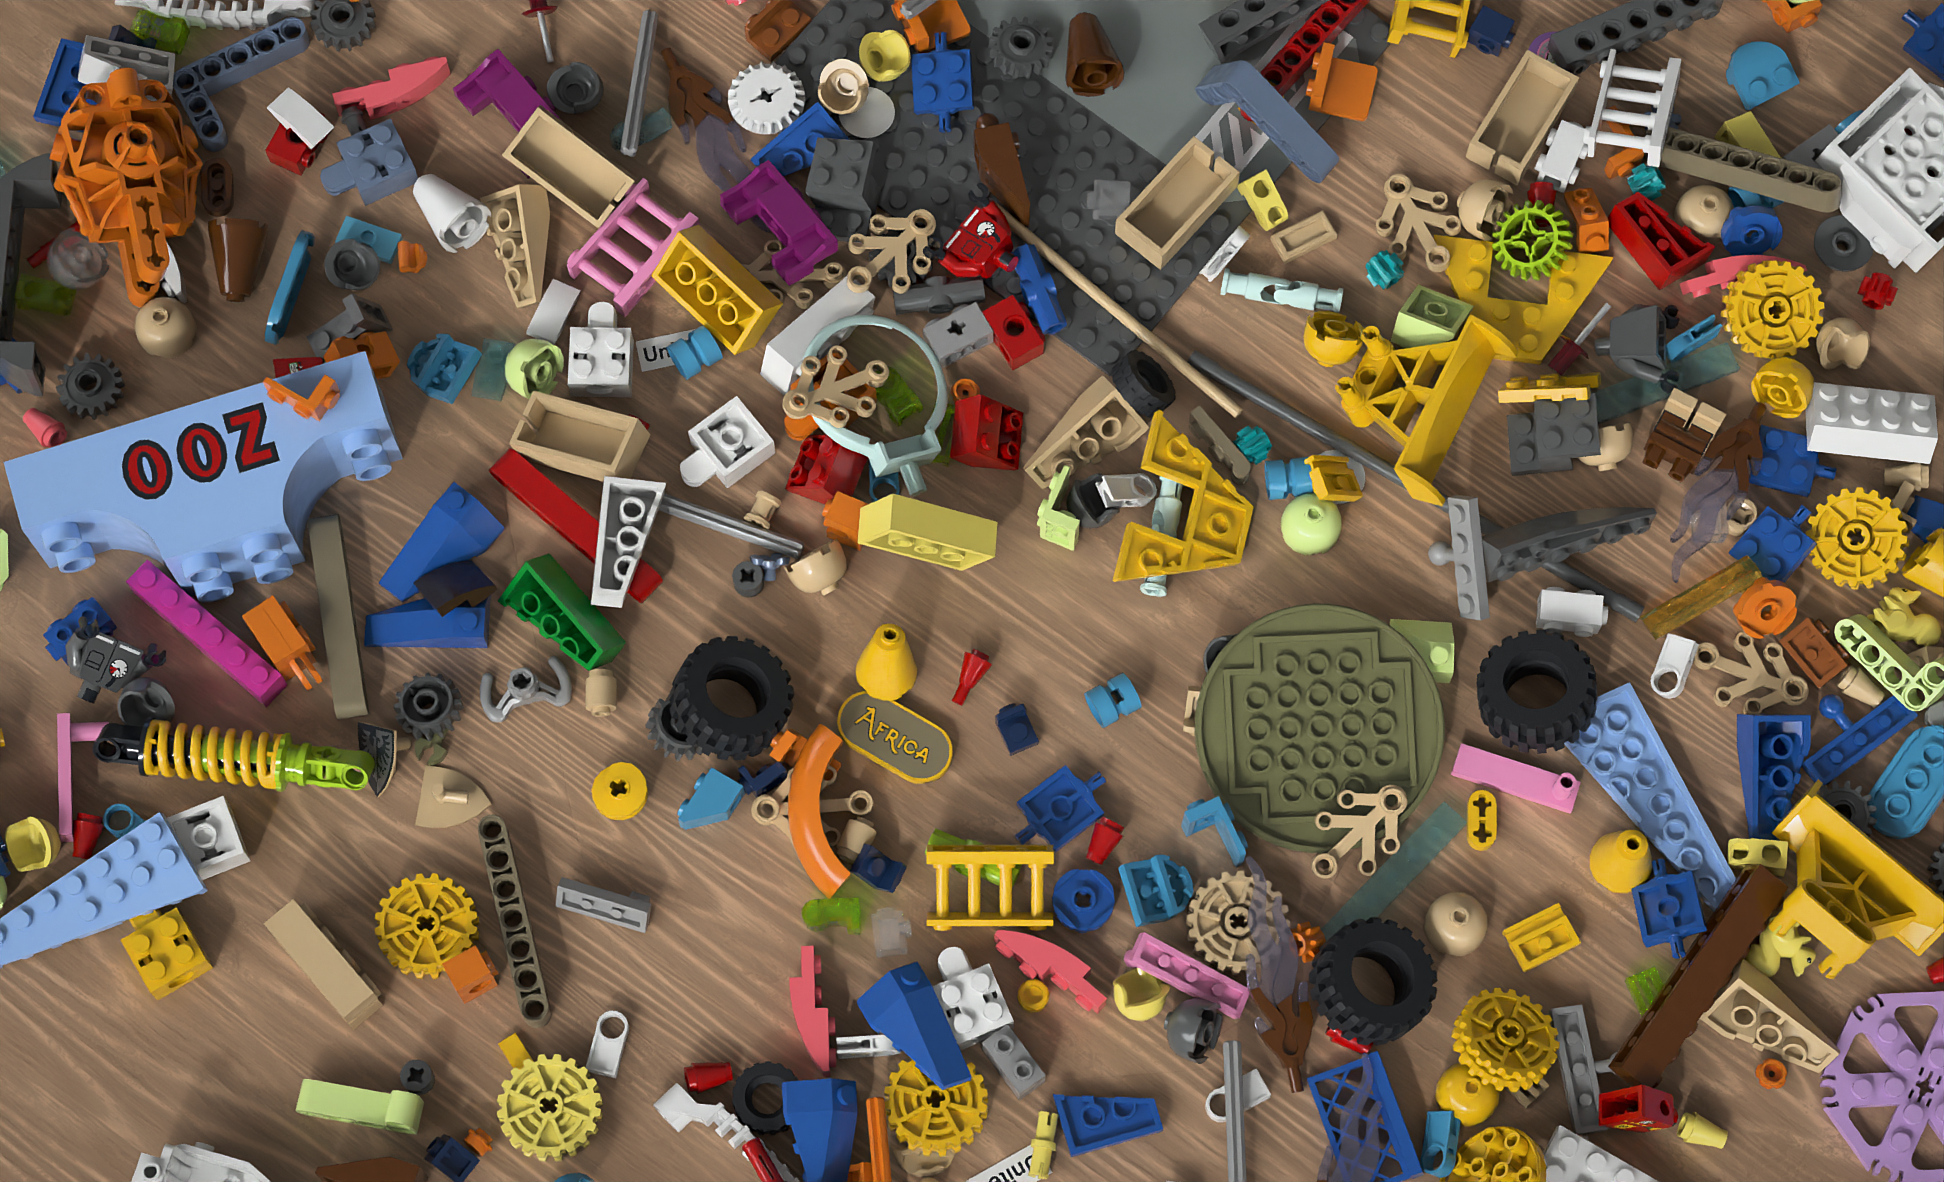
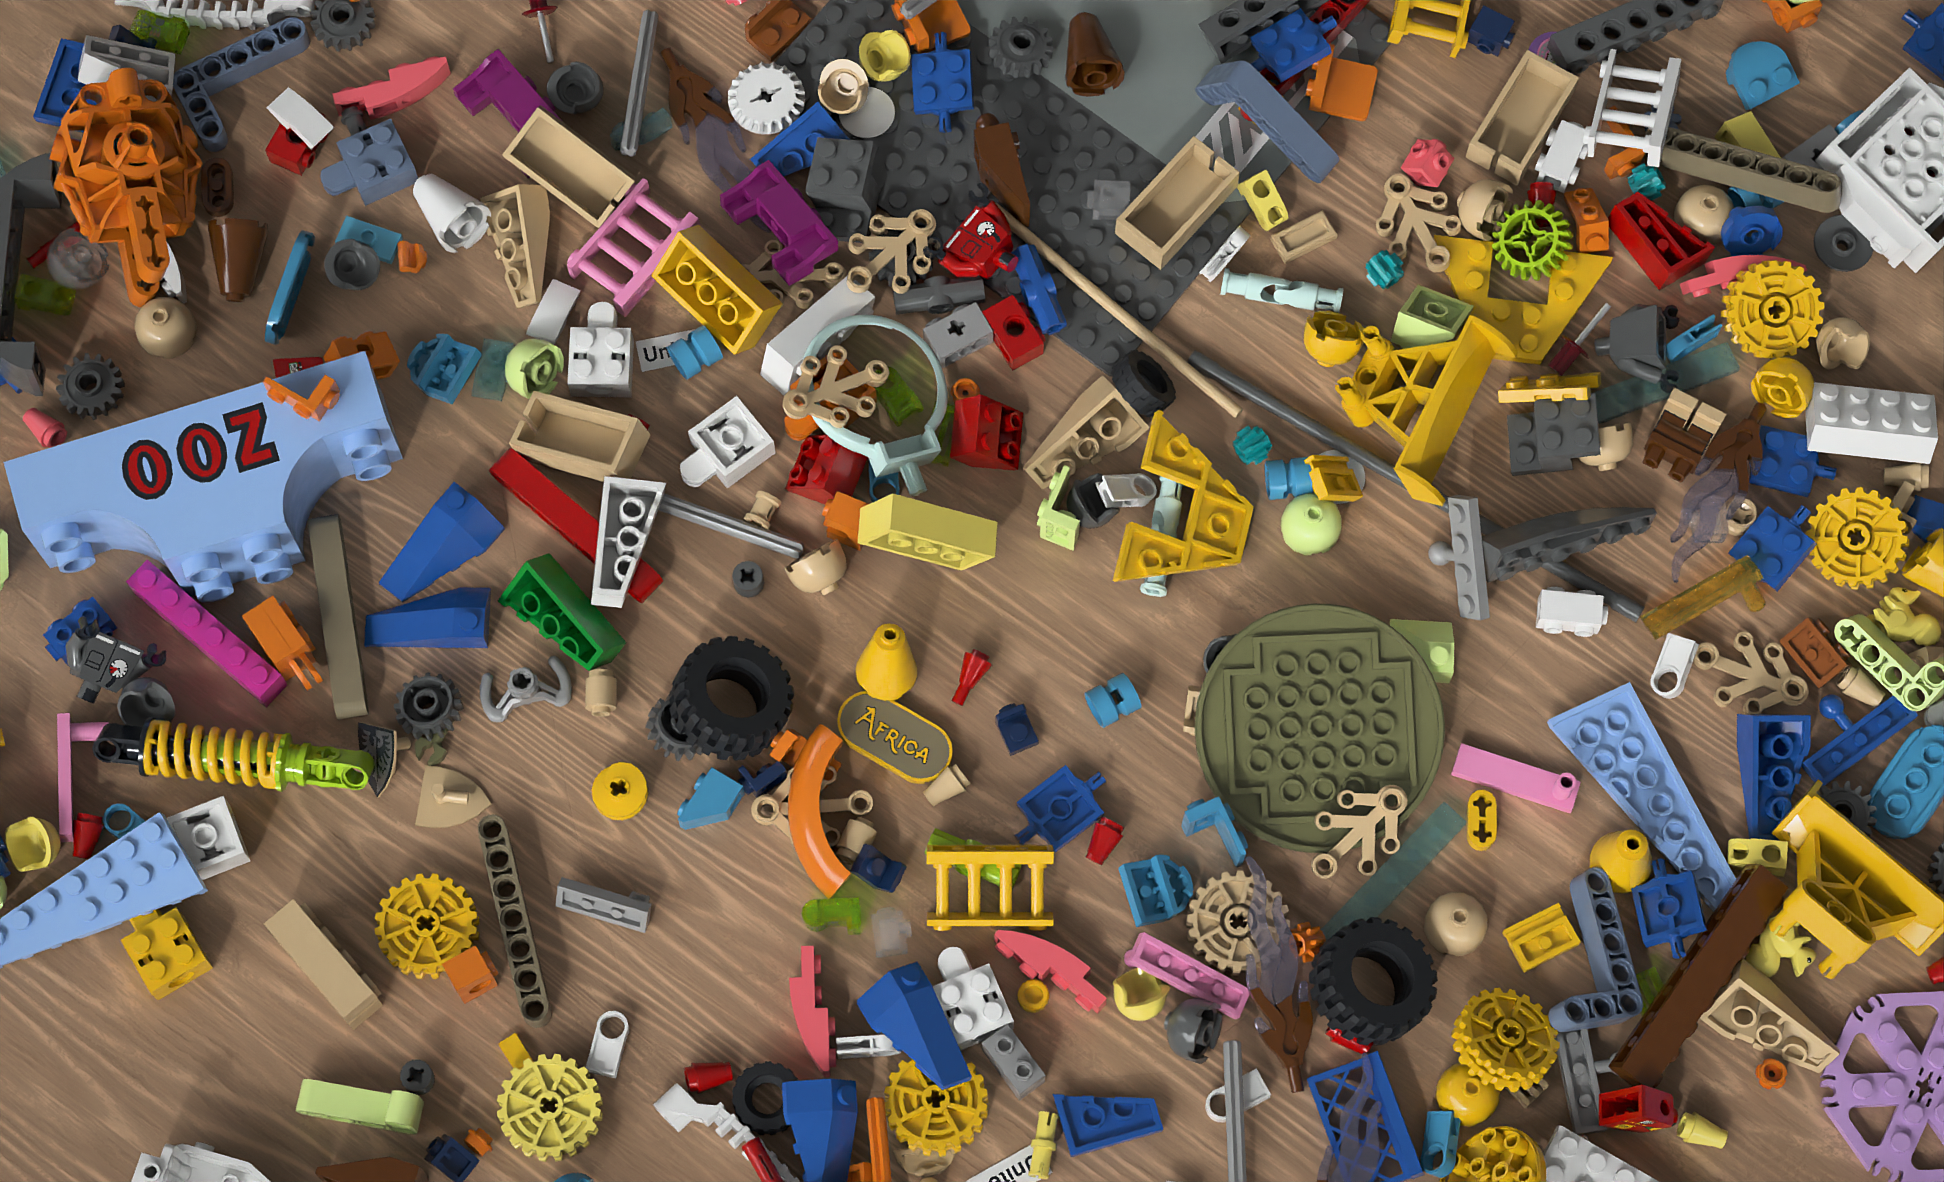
flat silver bracket [306,294,393,363] -> none
dark brown slope [413,560,498,617] -> none
sand blue plant [749,553,790,581] -> none
blue plate [1052,869,1115,934] -> none
dark tan plate [1189,405,1251,485] -> none
black tyre [1476,630,1597,754] -> none
orange plate [1733,577,1797,639] -> none
red gear [1857,272,1898,310] -> none
none -> tan cone [923,764,971,807]
none -> blue plate [1250,8,1338,82]
none -> coral brick [1401,139,1455,187]
none -> sand blue beam [1548,867,1643,1032]

